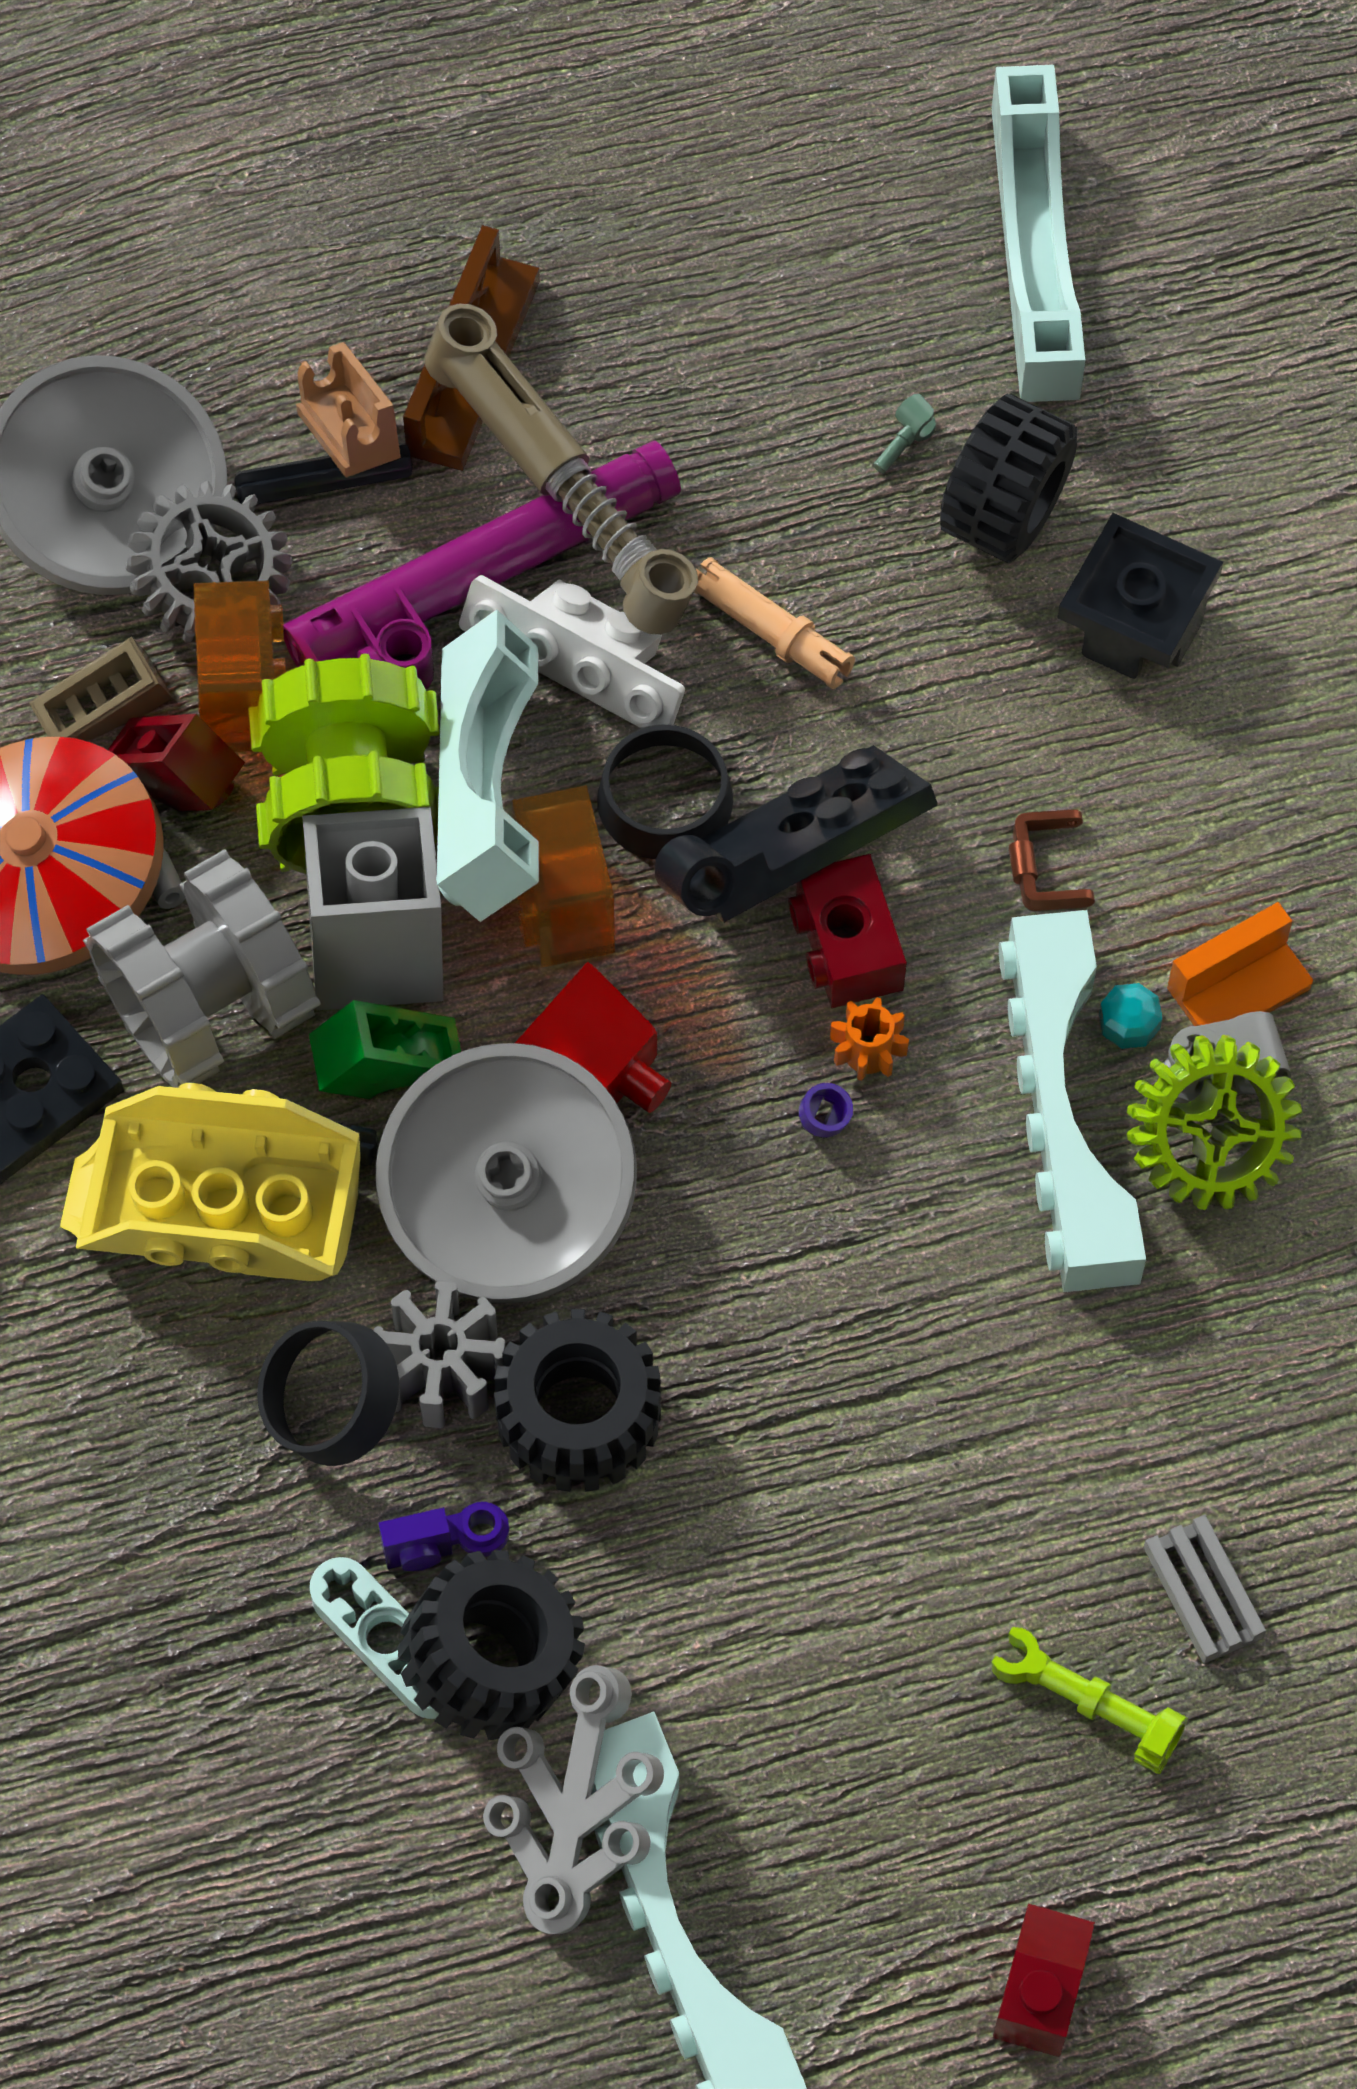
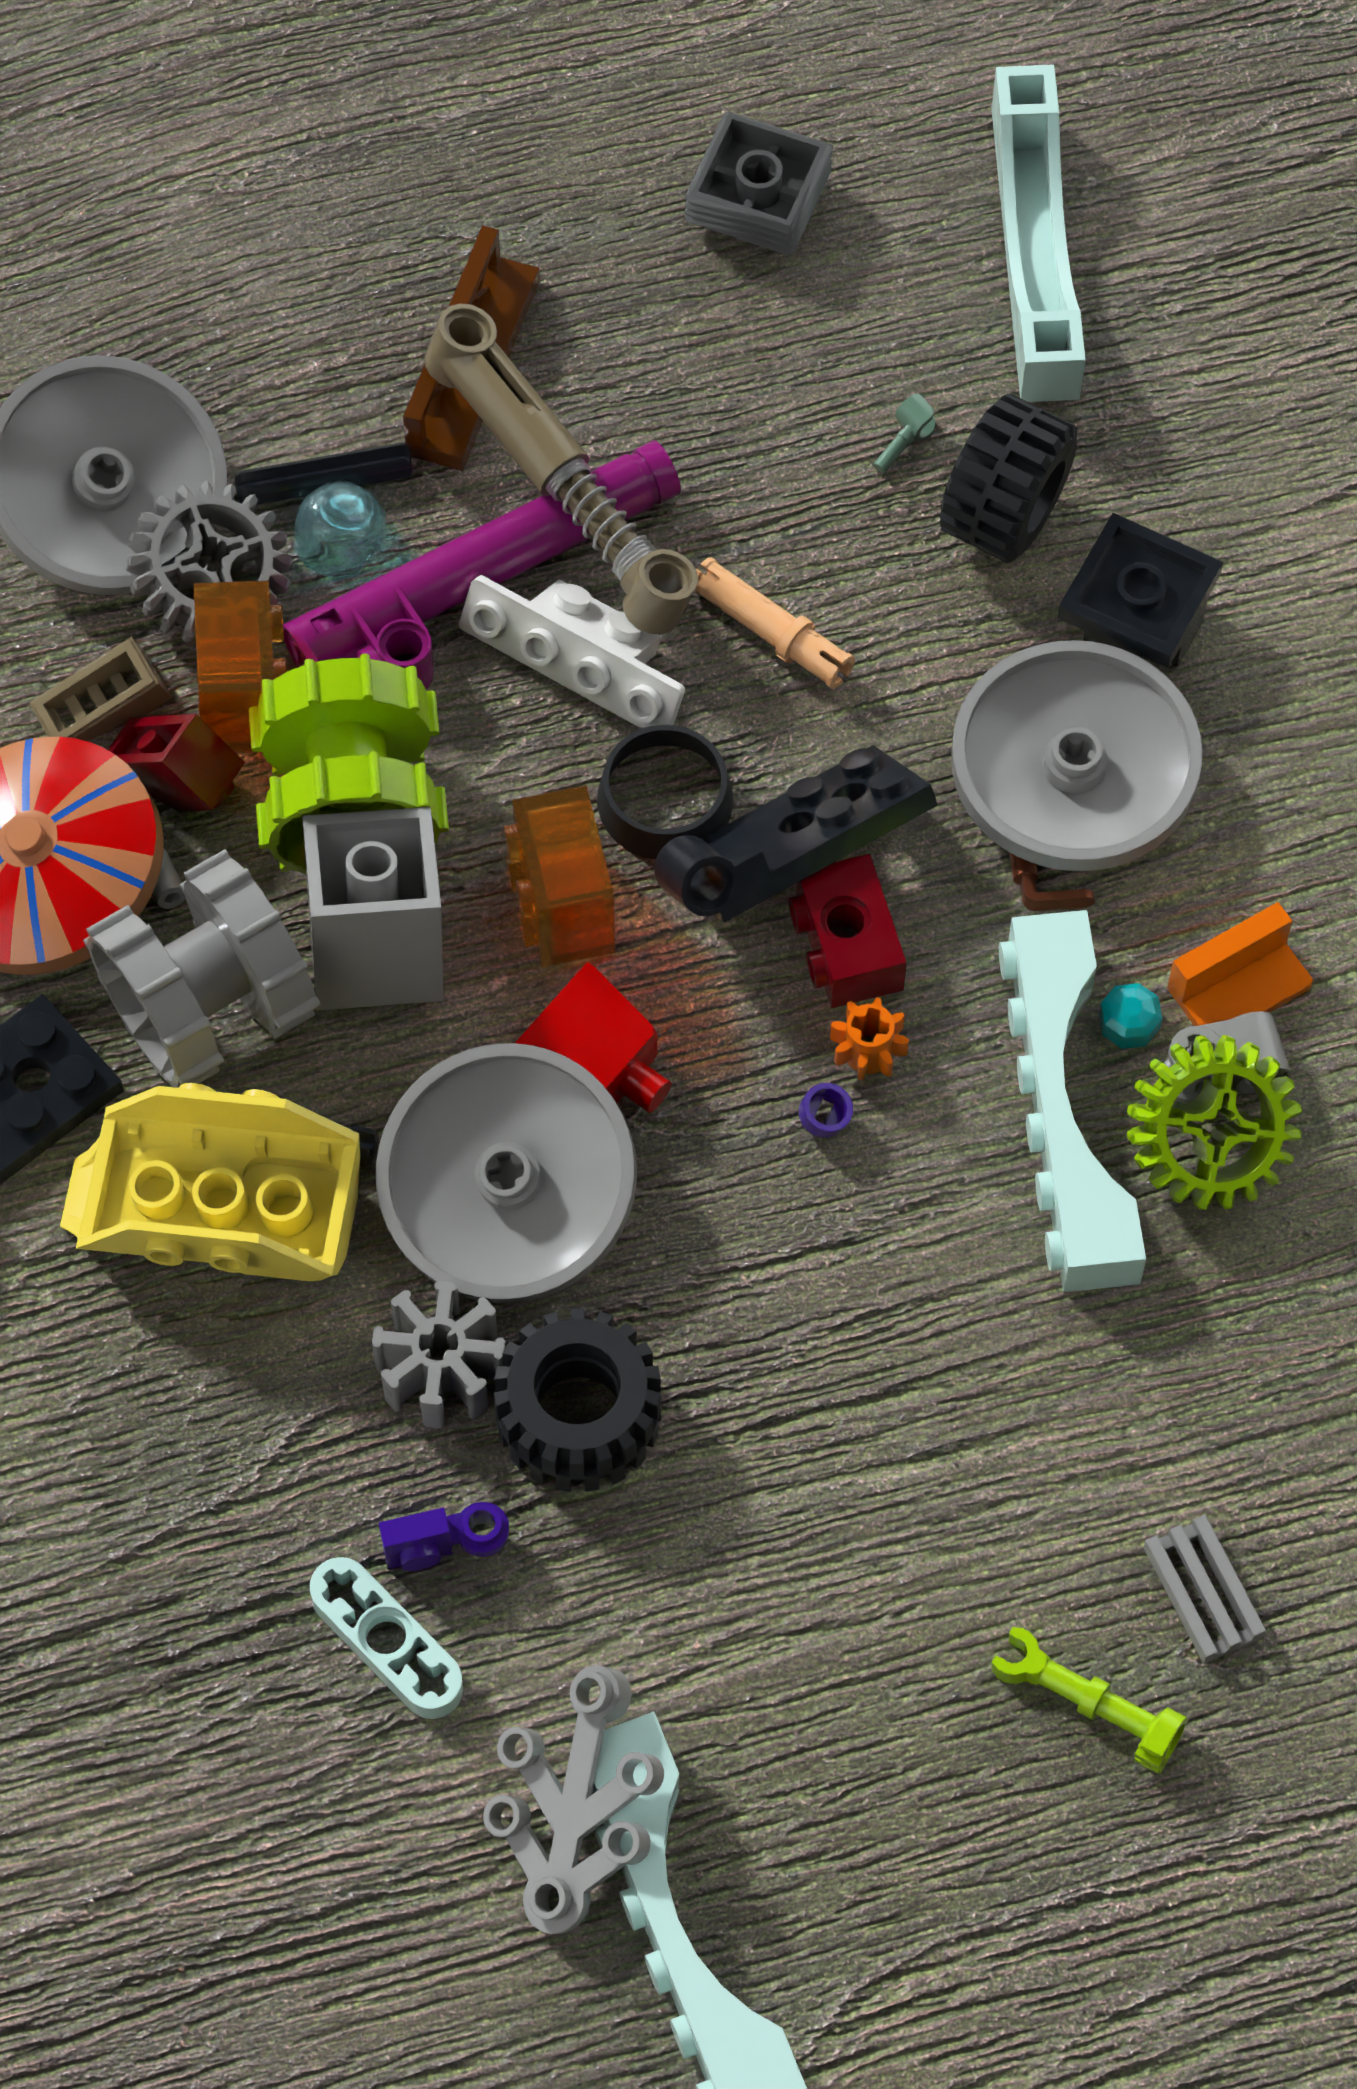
black tyre [257,1321,399,1466] -> none
medium nougat hinge [296,342,401,477] -> none
green arch [309,1000,461,1099] -> none
black tyre [398,1550,585,1740] -> none
light aqua arch [436,610,539,922] -> none
dark red slope [992,1903,1095,2057] -> none
none -> clear light blue hair [294,481,387,577]
none -> dark grey brick [685,112,833,255]
none -> light grey dish [951,640,1202,871]

